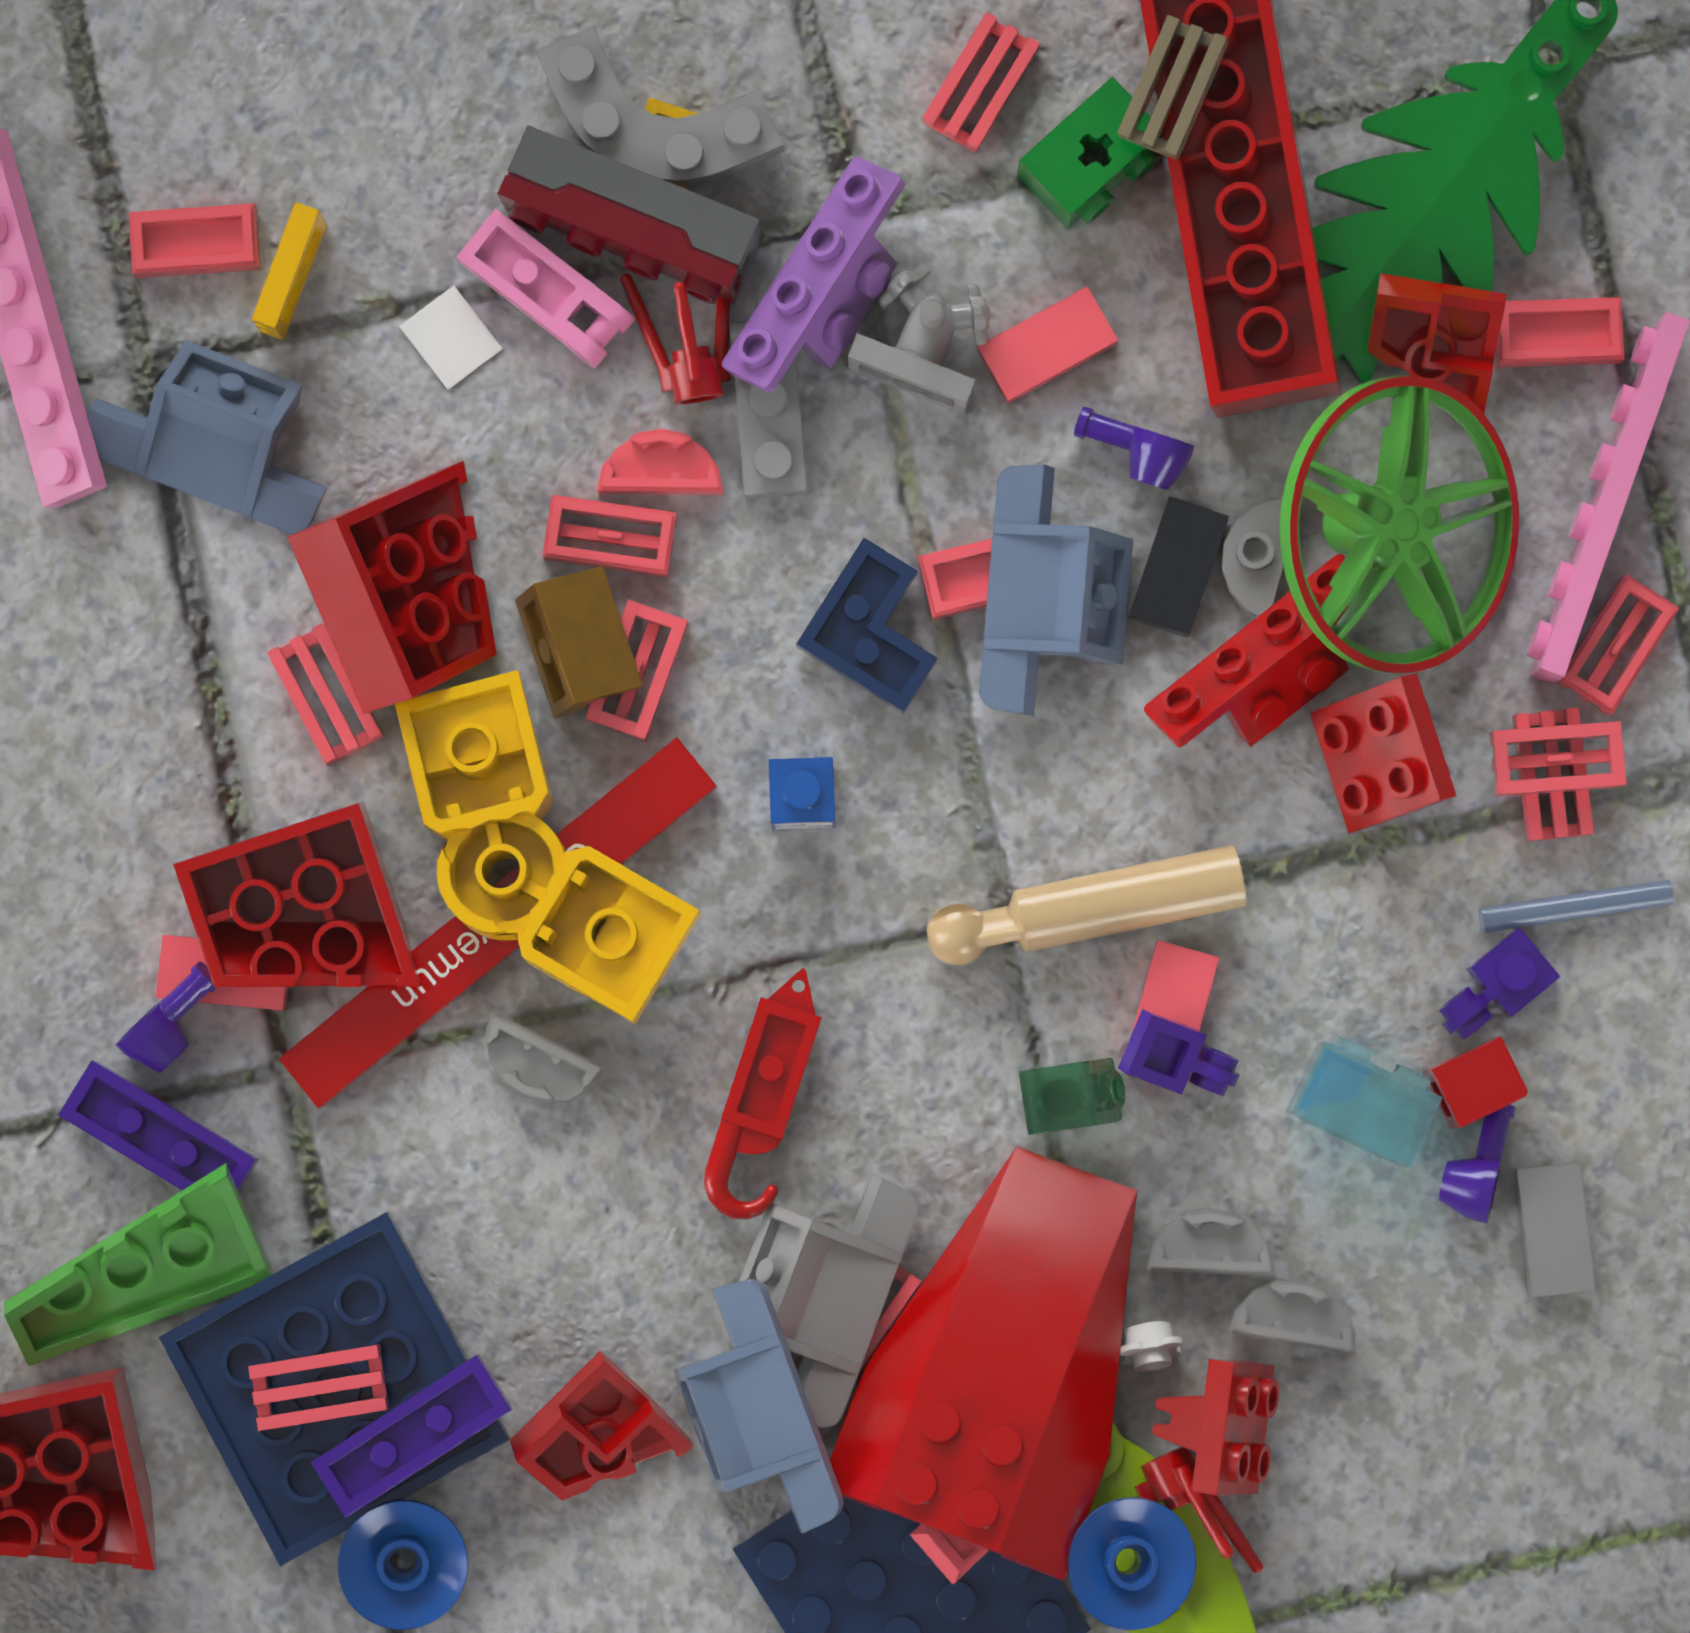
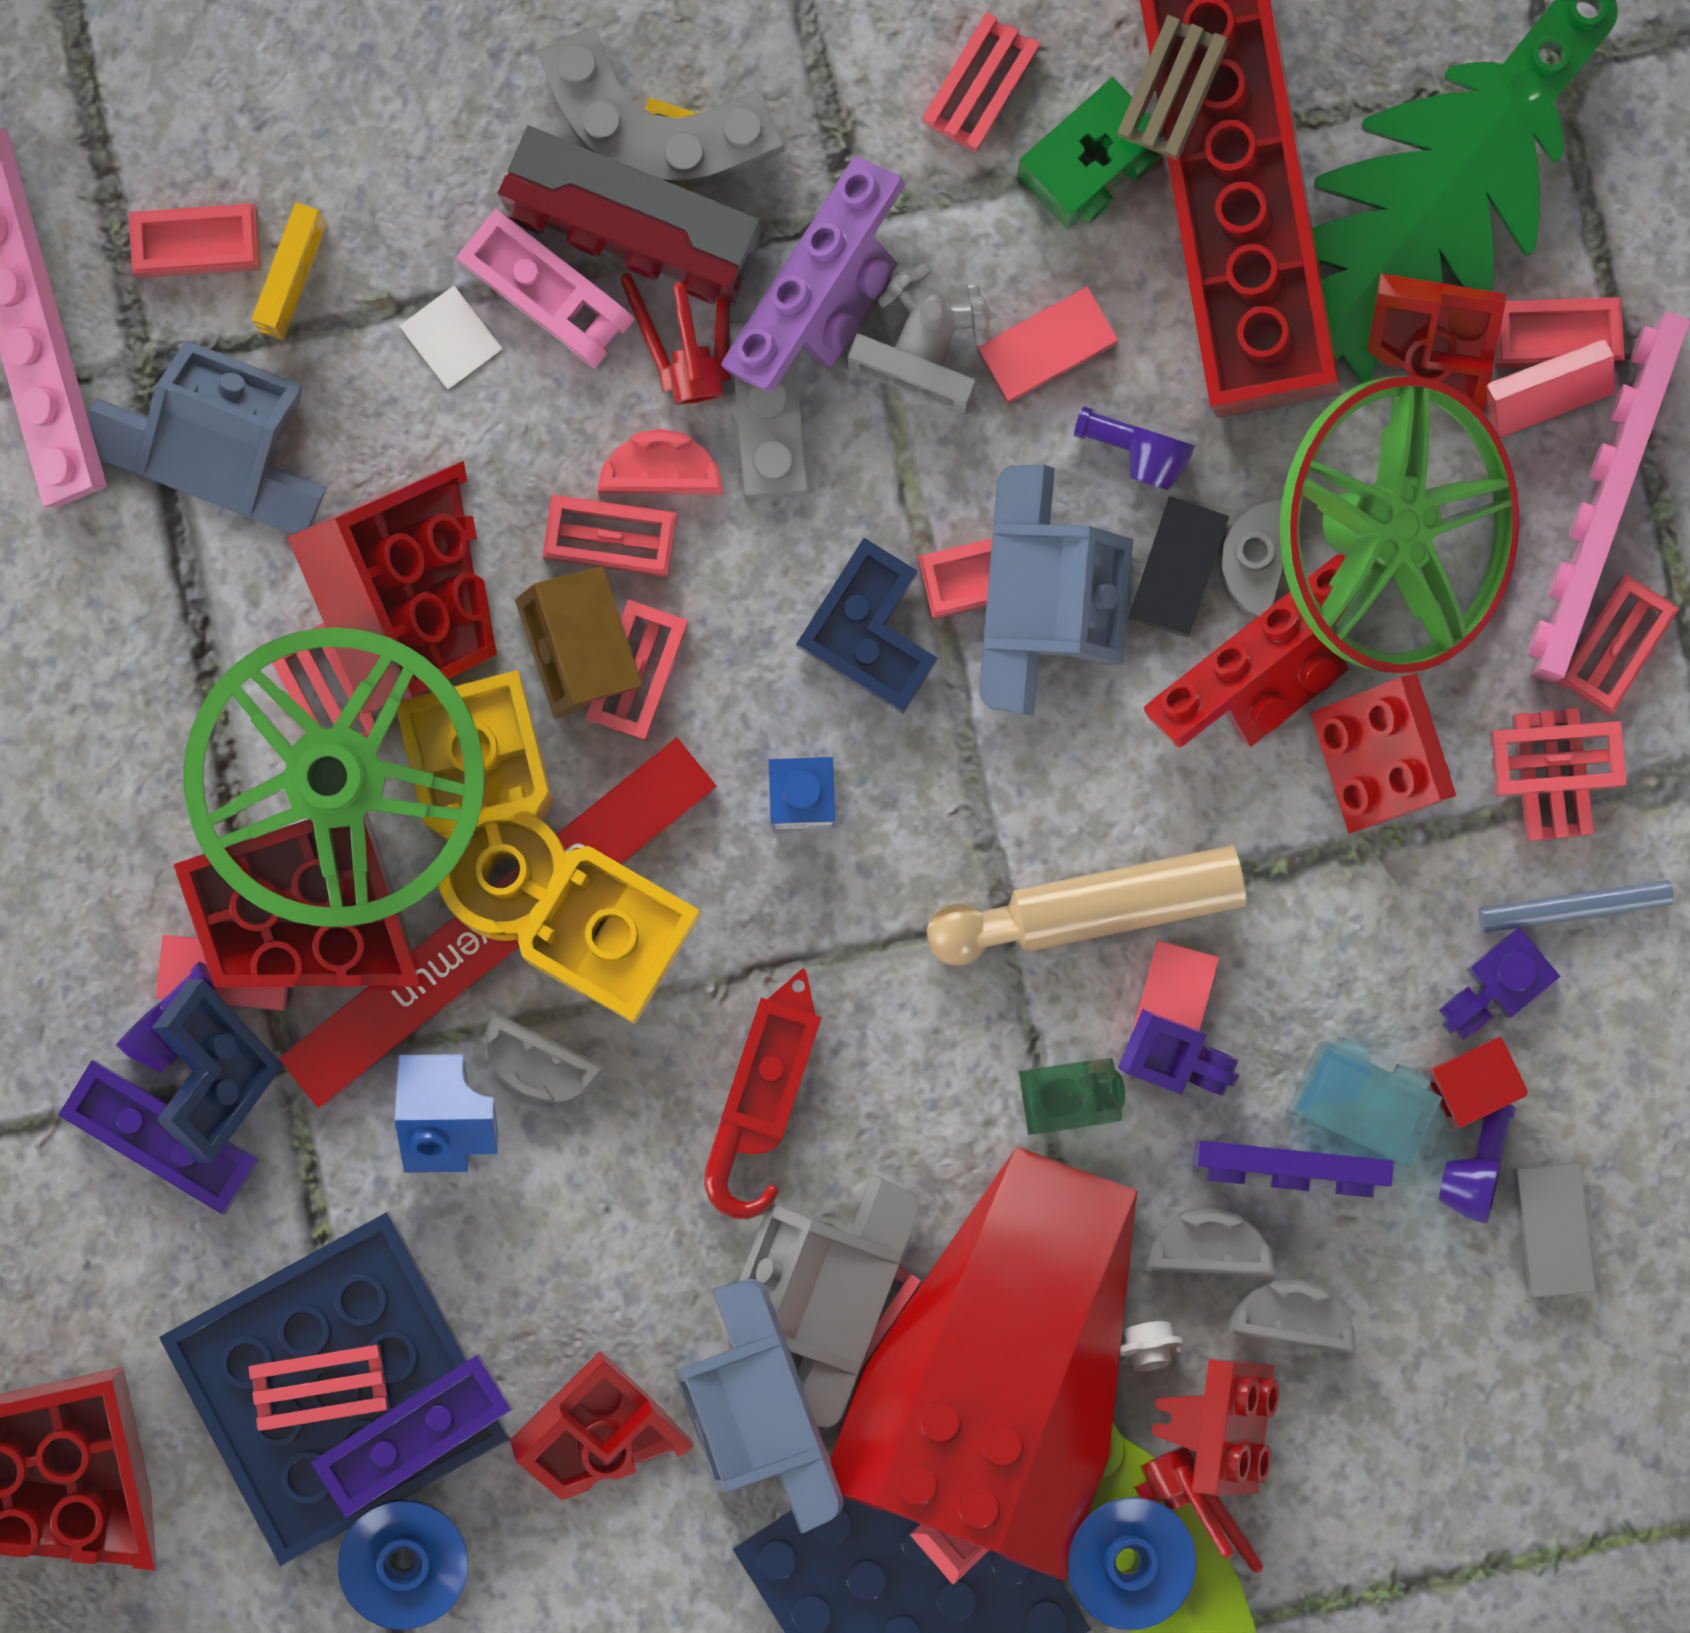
bright green wing [4,1163,272,1366] -> none
none -> dark blue plate [152,979,283,1163]
none -> bright green wheel [183,627,485,927]
none -> brick [395,1054,499,1173]
none -> dark purple plate [1192,1140,1394,1198]
none -> coral tile [1487,340,1615,438]

